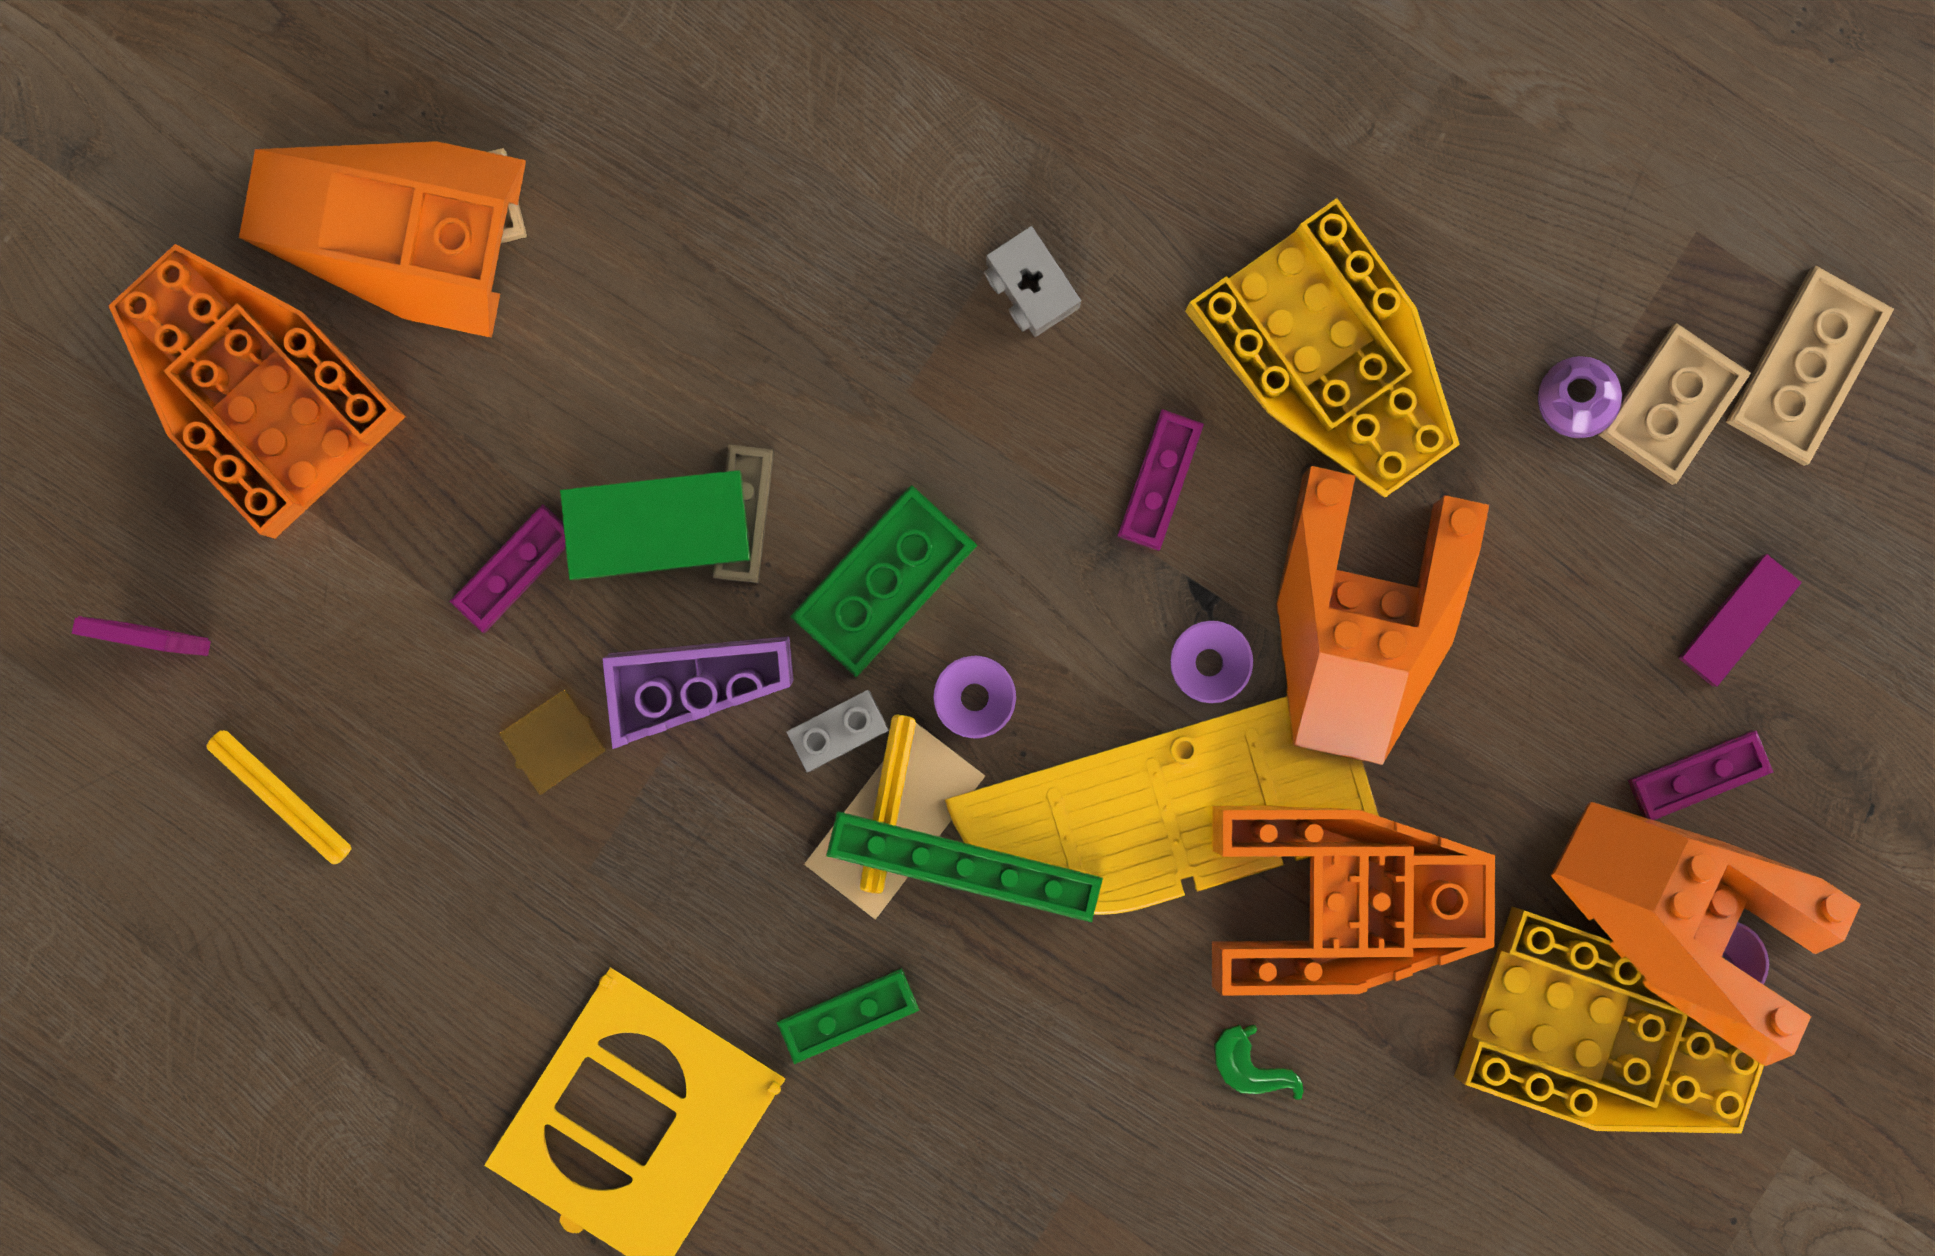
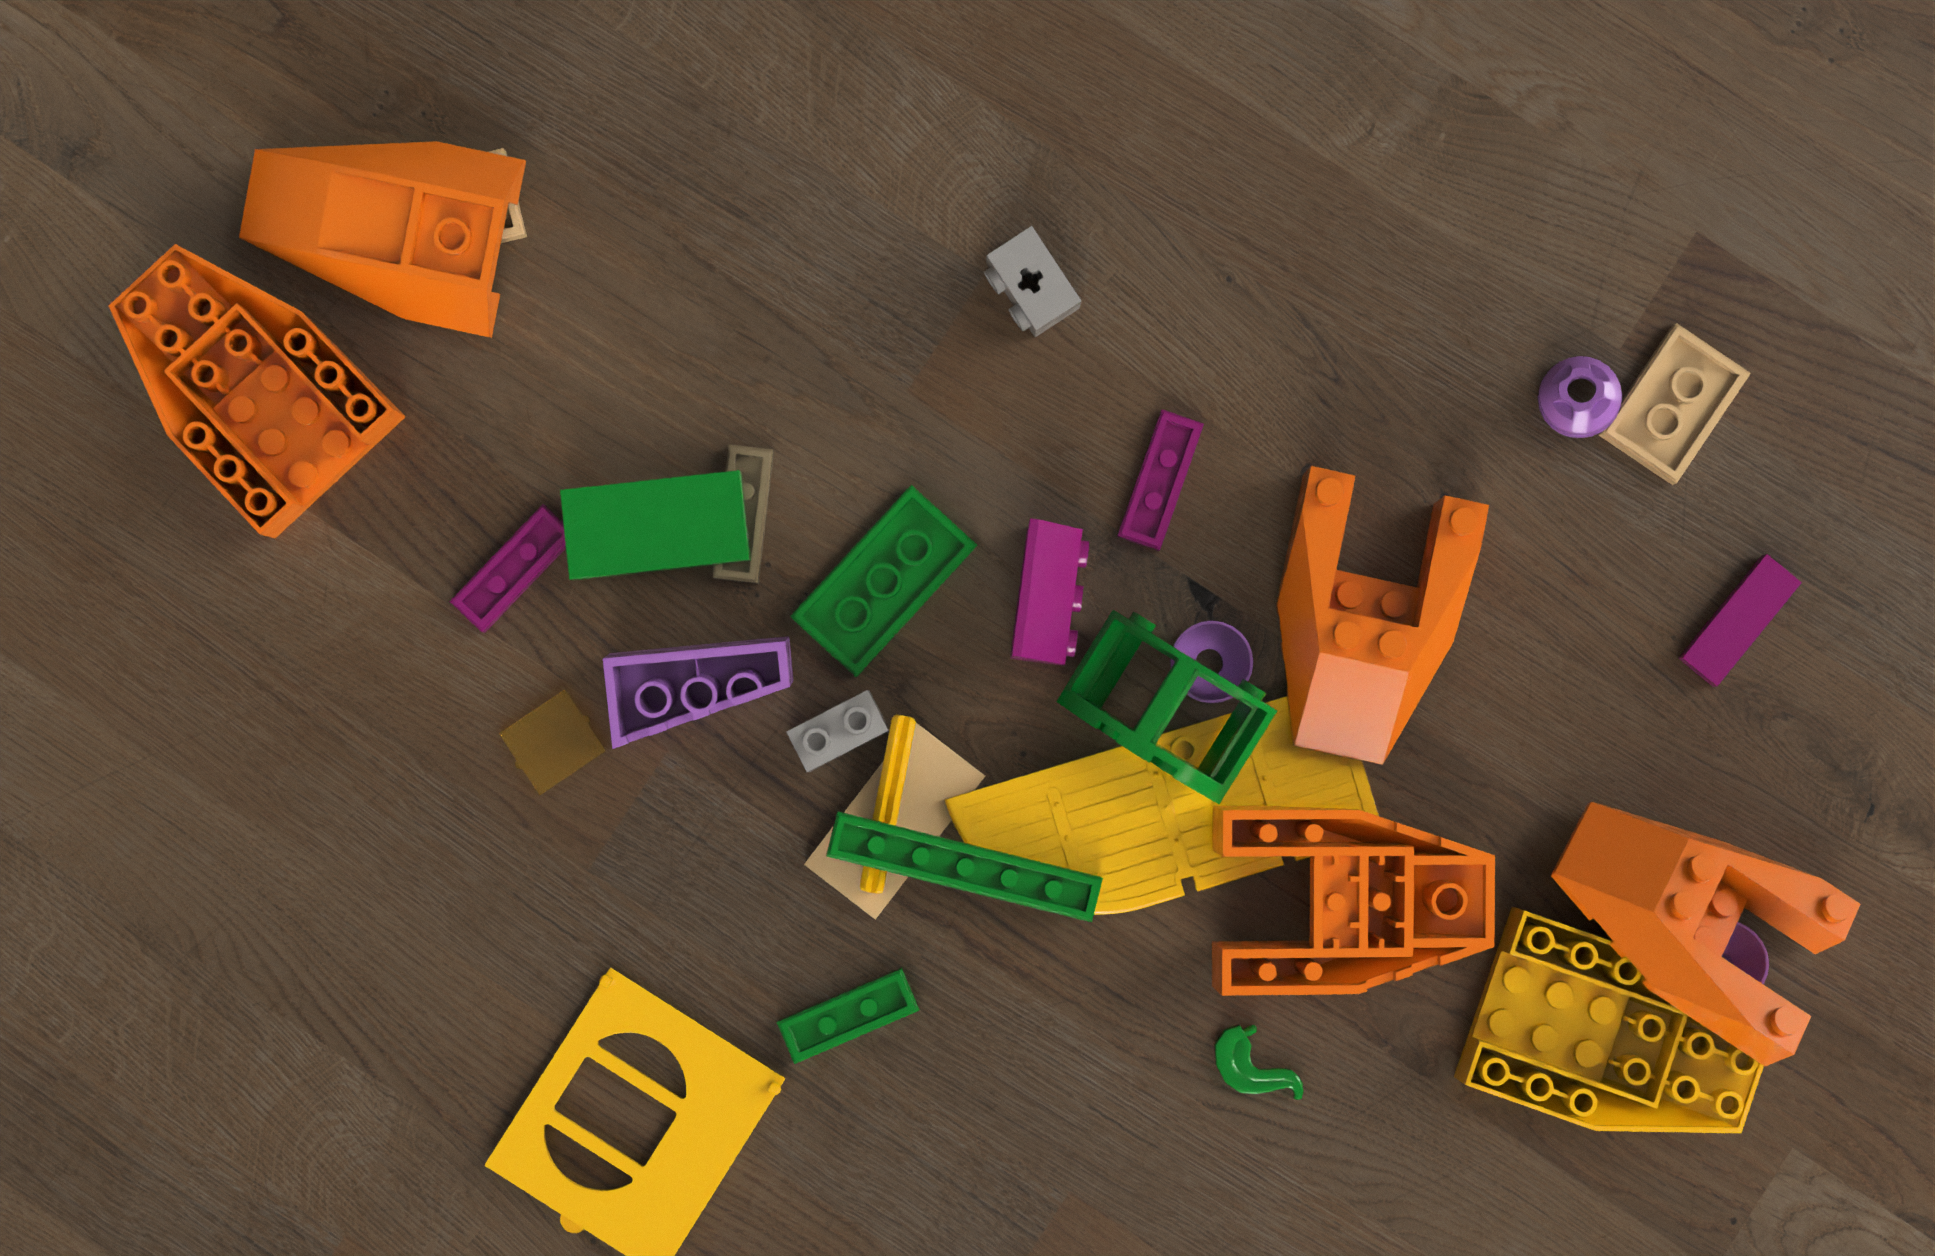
magenta tile [71,616,211,656] -> none
yellow axle [206,730,352,865] -> none
medium lavender piece [934,656,1016,738] -> none
yellow wedge [1185,198,1460,498] -> none
magenta tile [1628,730,1773,820] -> none
tan tile [1726,266,1894,466] -> none
none -> magenta slope [1010,518,1089,666]
none -> green window [1056,610,1277,804]

